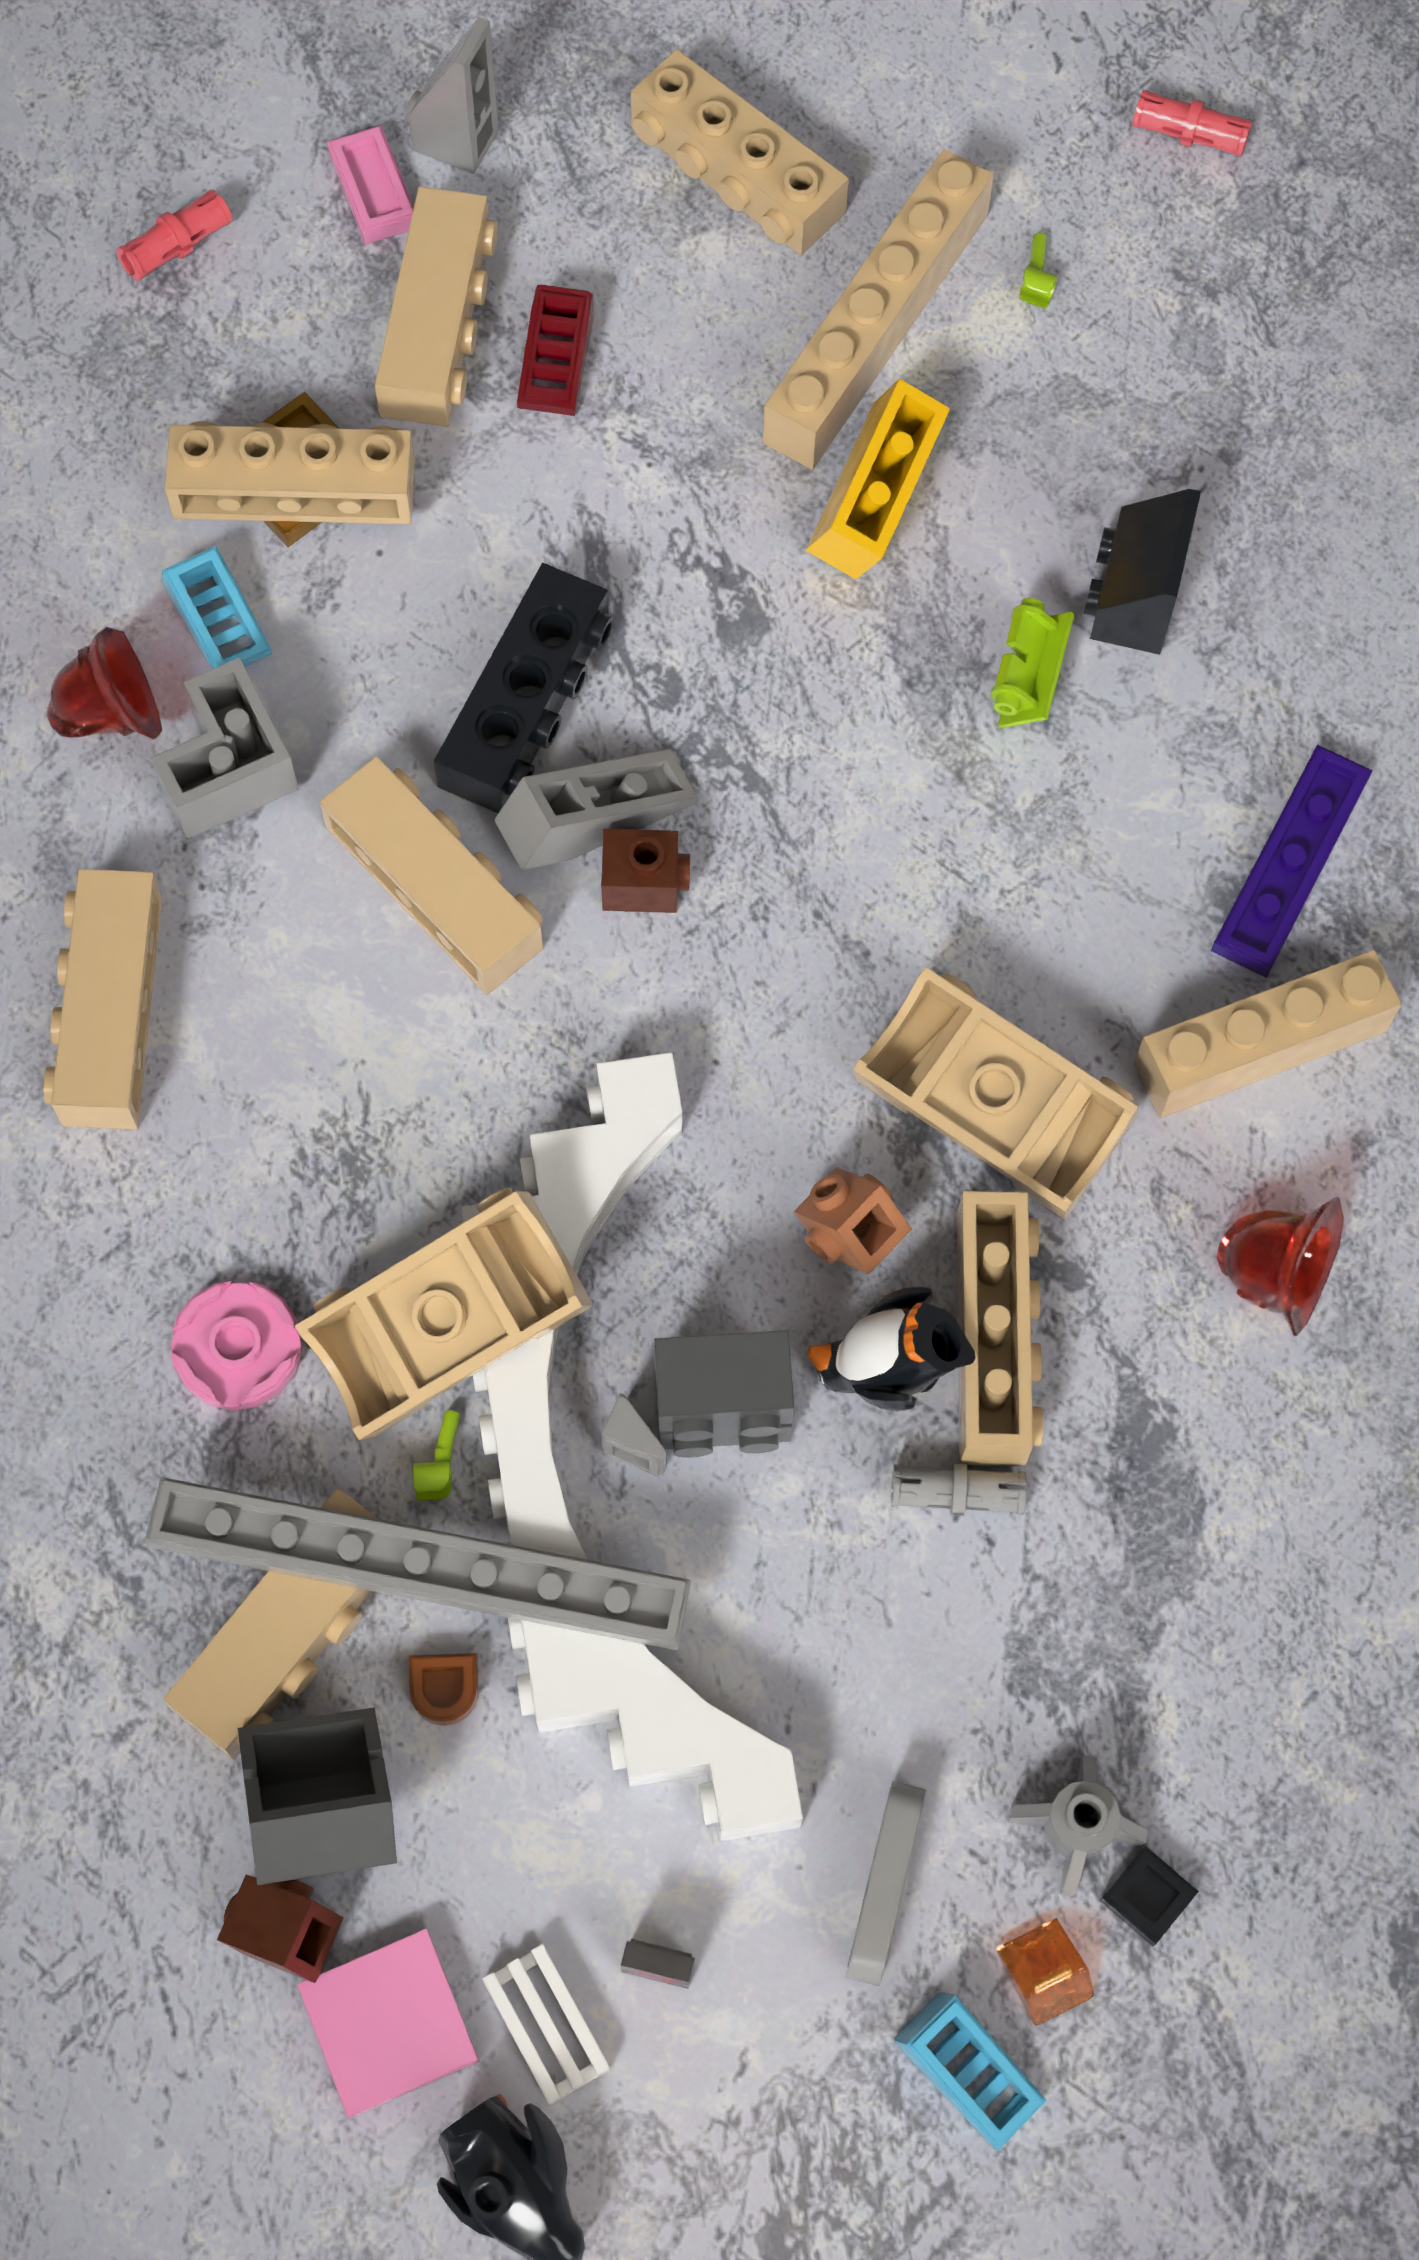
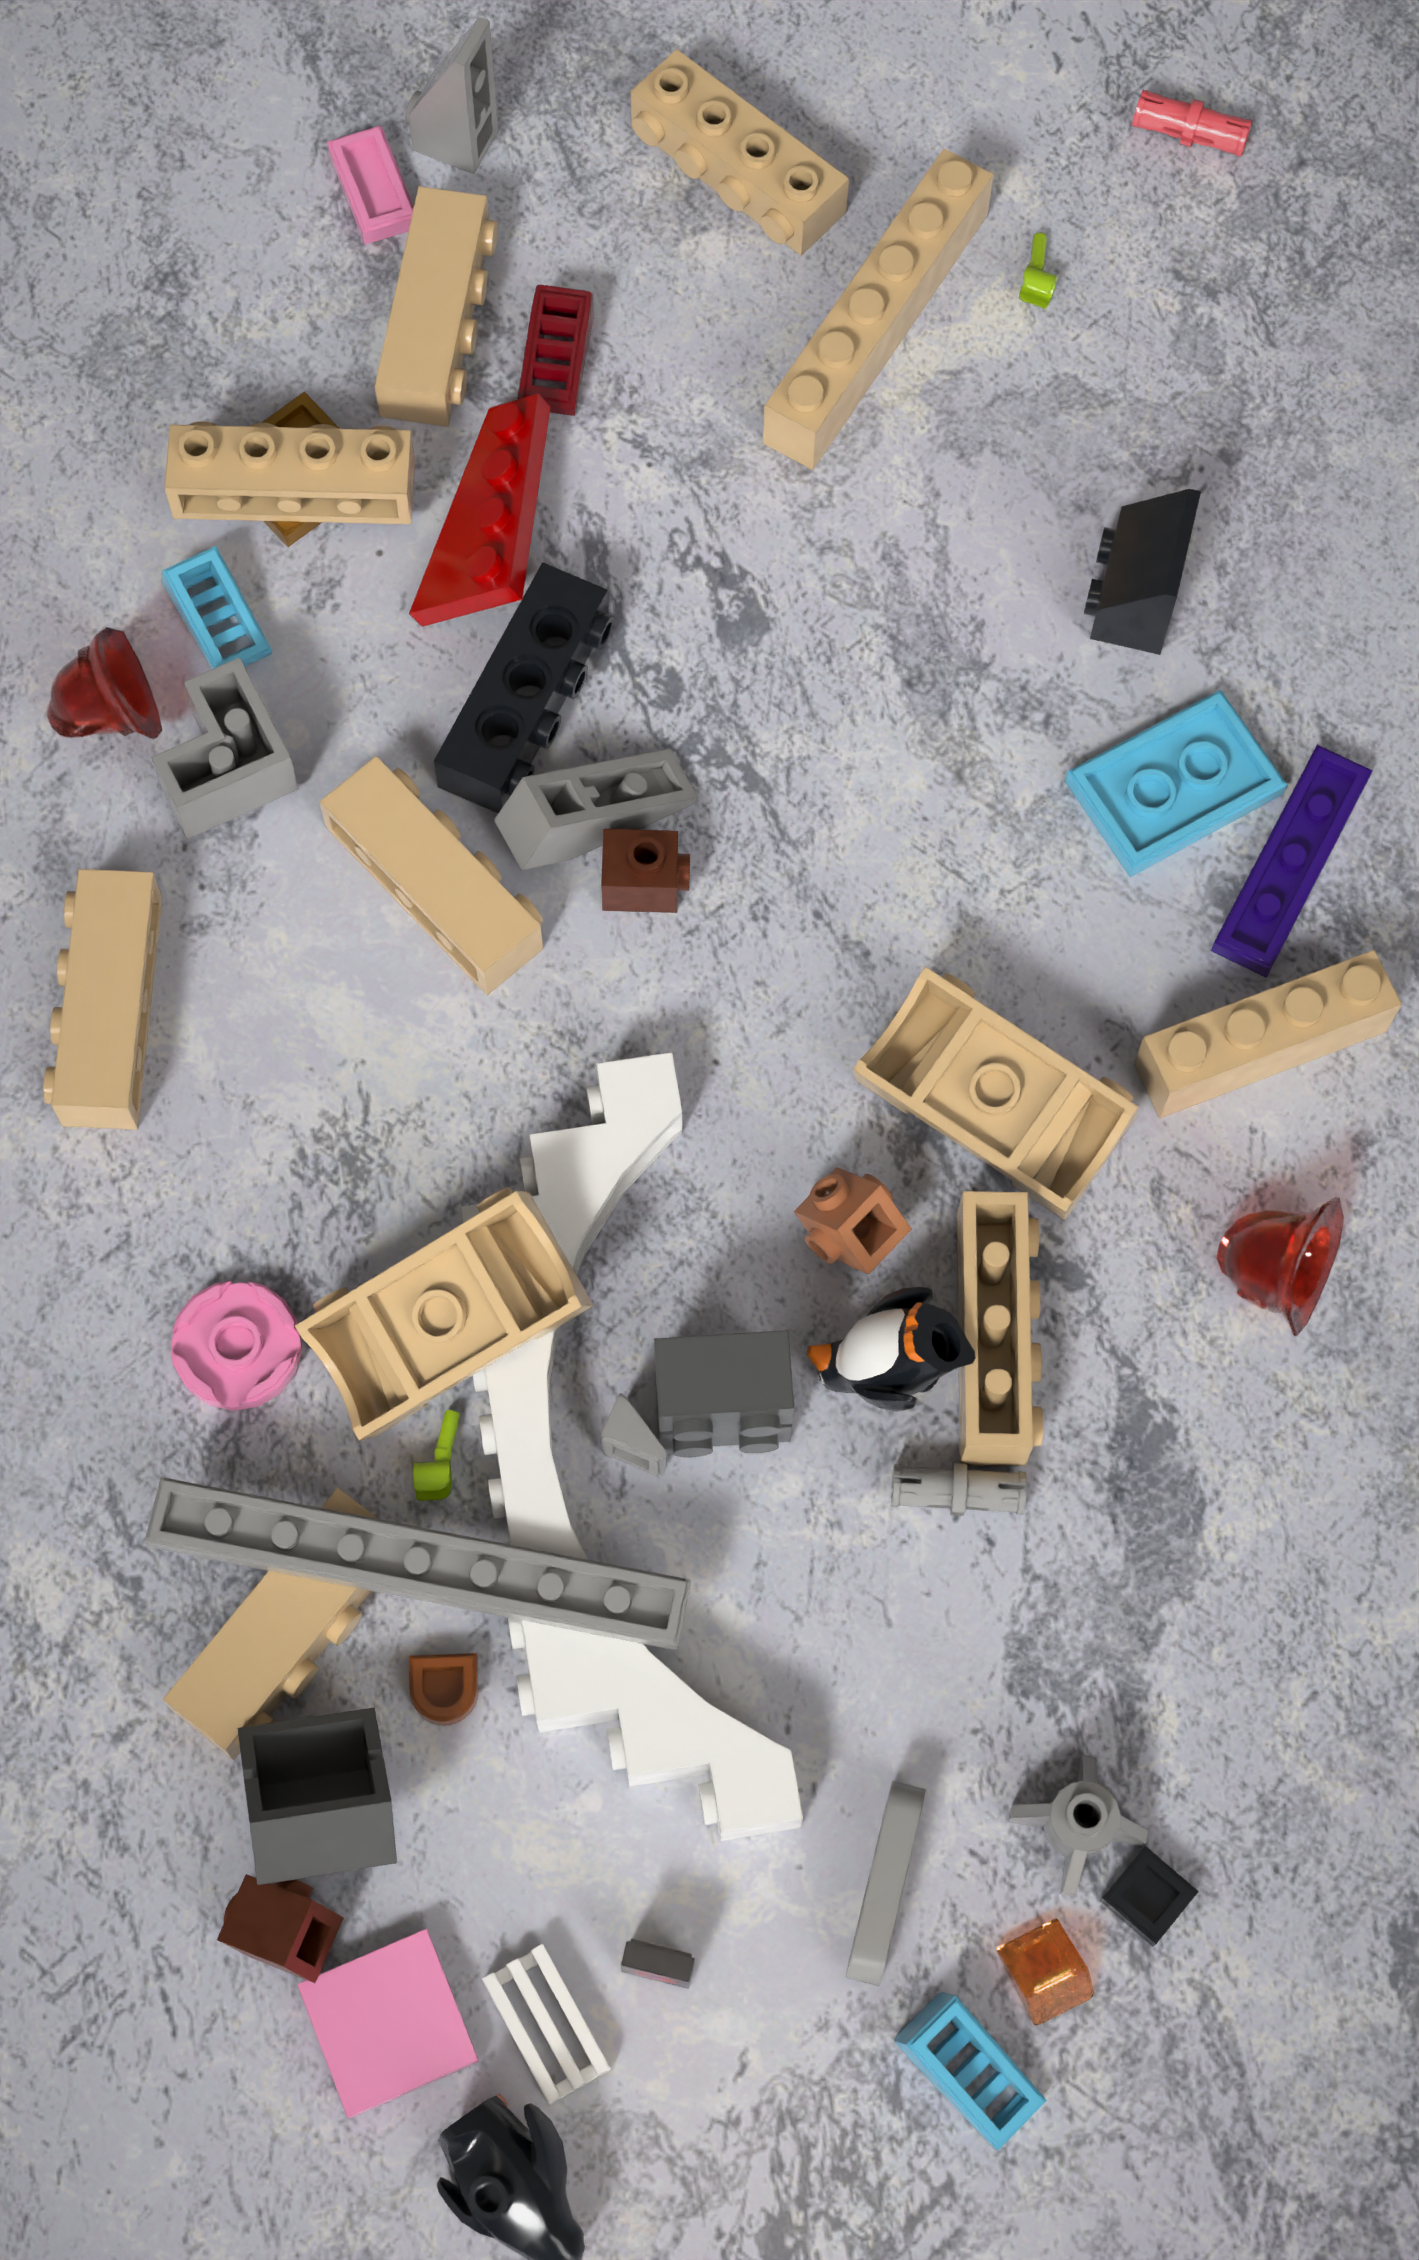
coral pin [116,189,232,281] -> none
yellow brick [805,378,950,579] -> none
lime hinge [990,598,1075,729] -> none
none -> red wing [409,393,551,627]
none -> medium azure tile [1065,690,1287,877]

